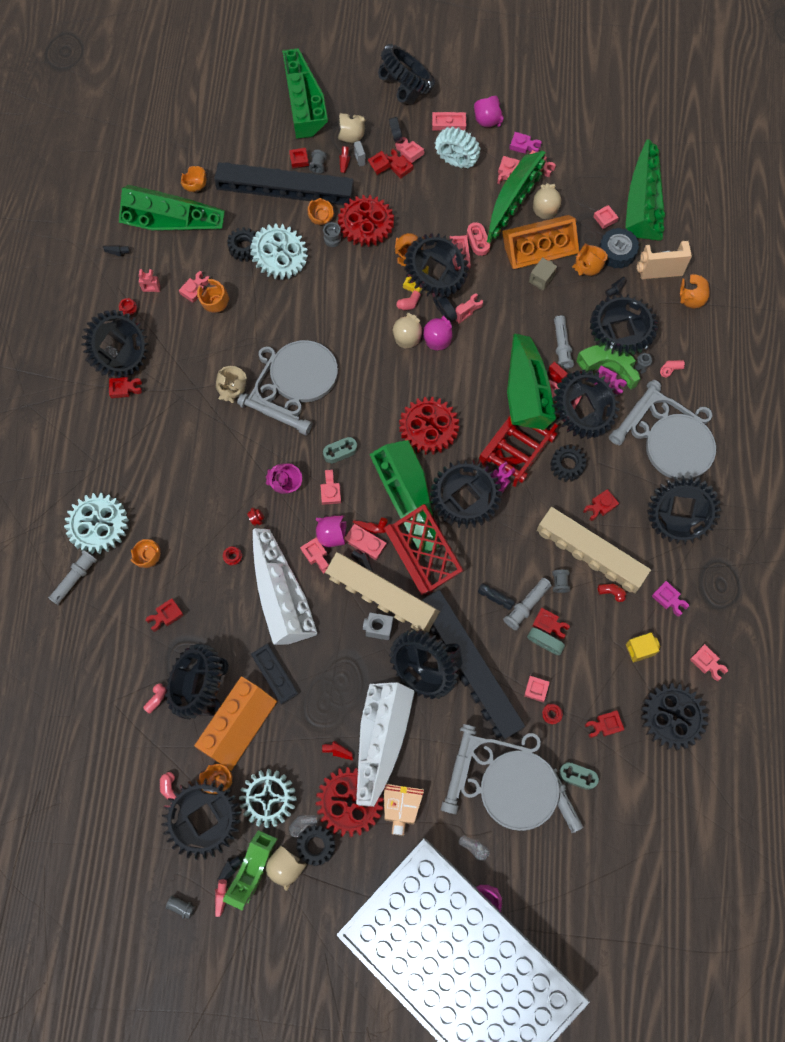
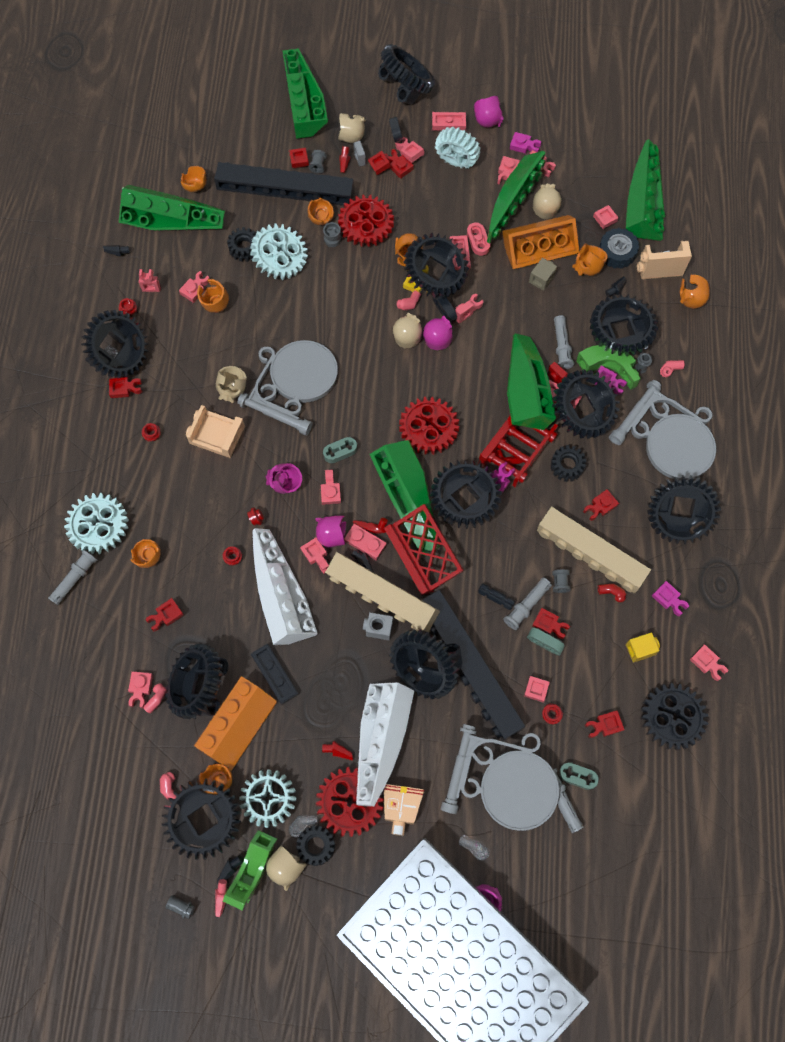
none -> coral plate [128,672,153,709]
none -> red plate [142,423,161,442]
none -> light nougat panel [186,405,245,458]

